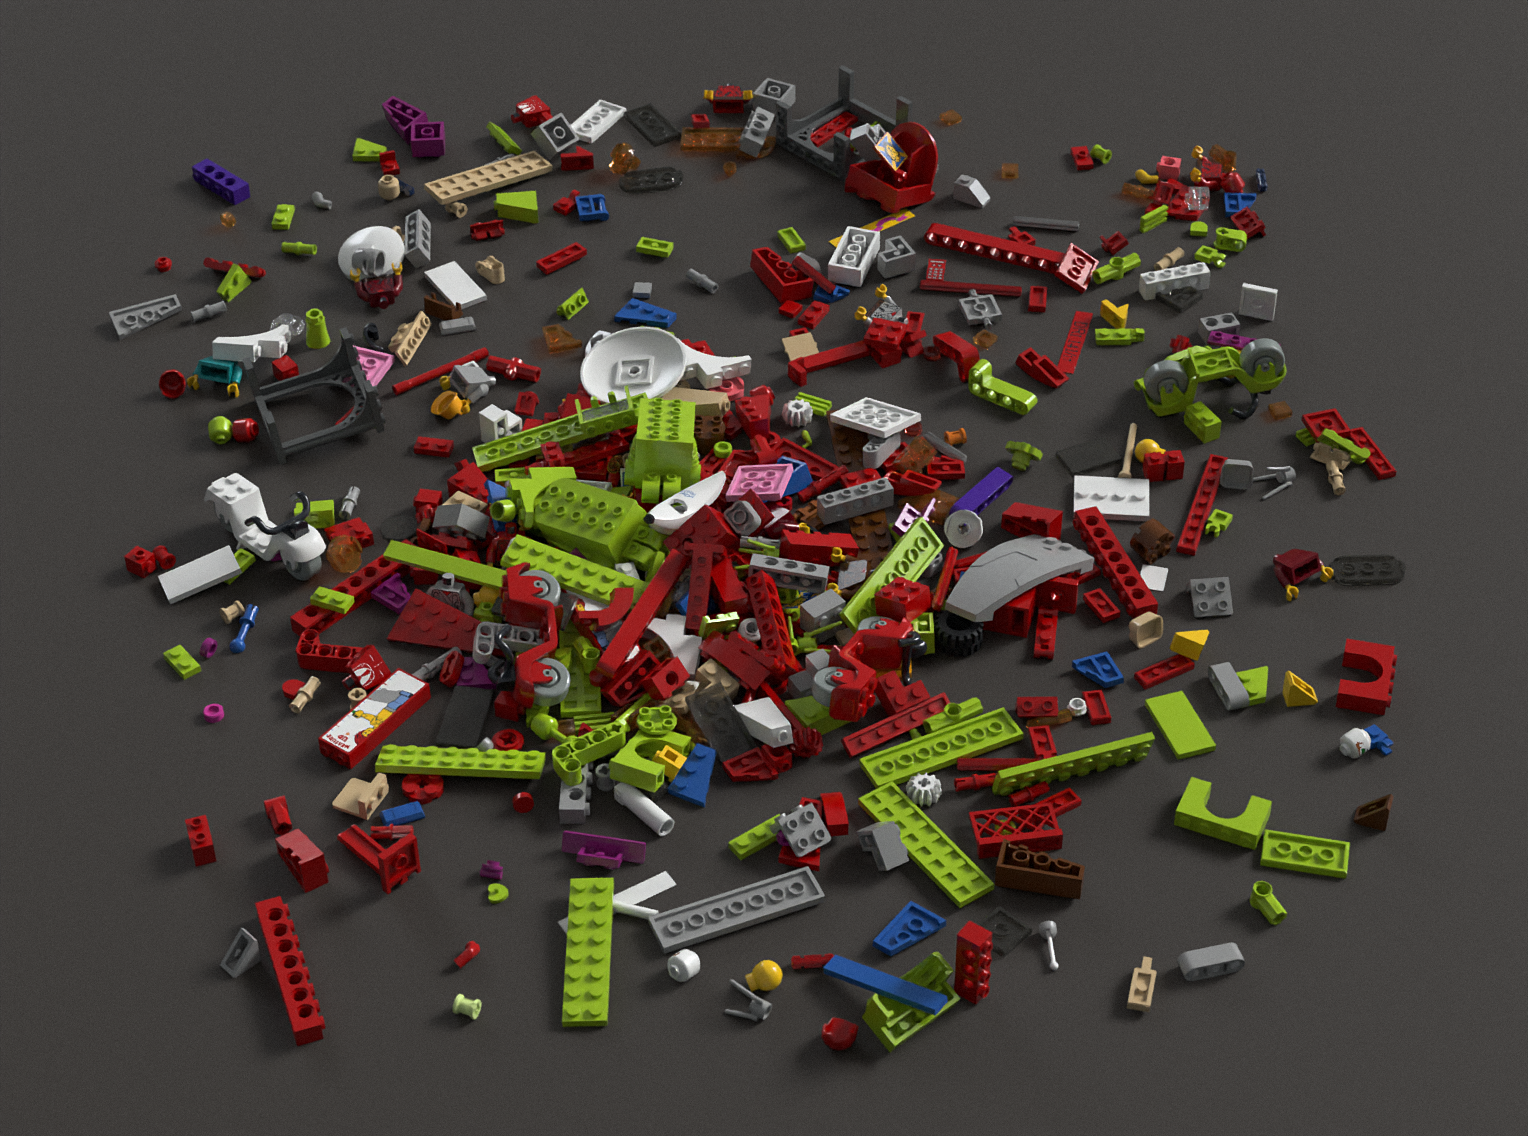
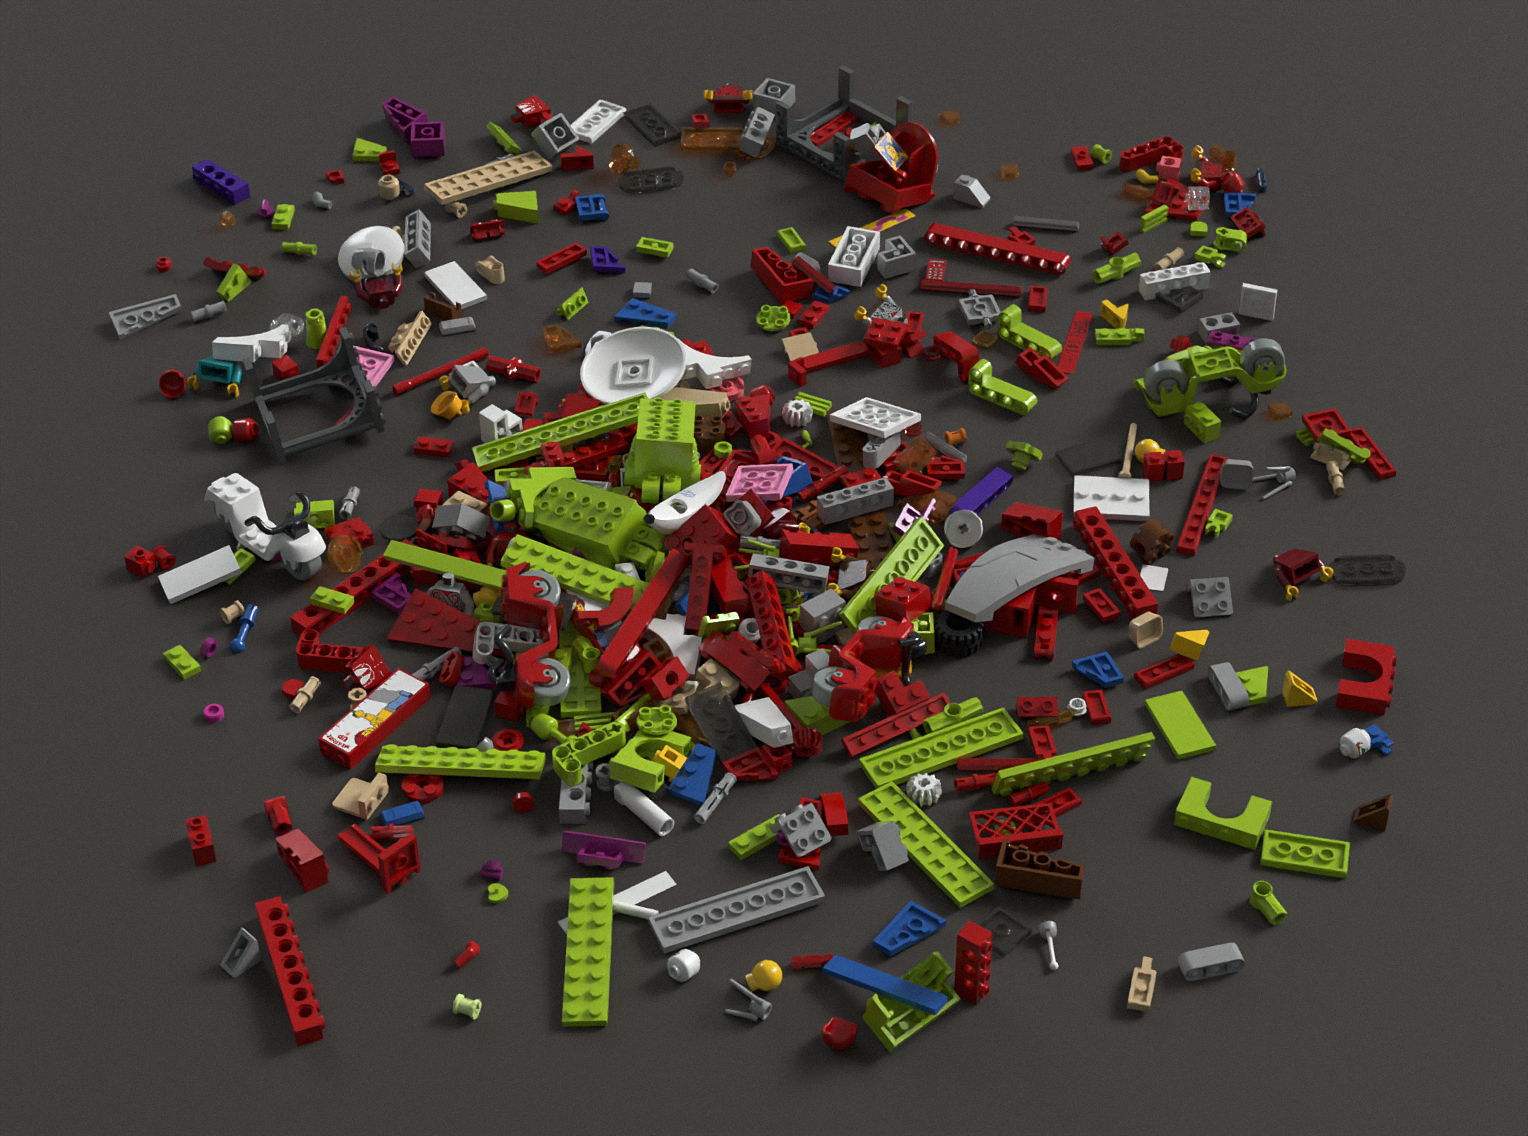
lime window [575,385,638,439] -> none
tile [1055,243,1099,294] -> none
none -> magenta plate [257,199,274,218]
none -> red plate [316,296,351,368]
none -> red tile [325,170,344,184]
none -> dark purple wing [590,246,626,273]
none -> light grey pin [694,772,737,824]
none -> lime dish [756,305,790,331]
none -> lime beam [998,304,1062,360]
none -> red beam [1119,136,1184,172]

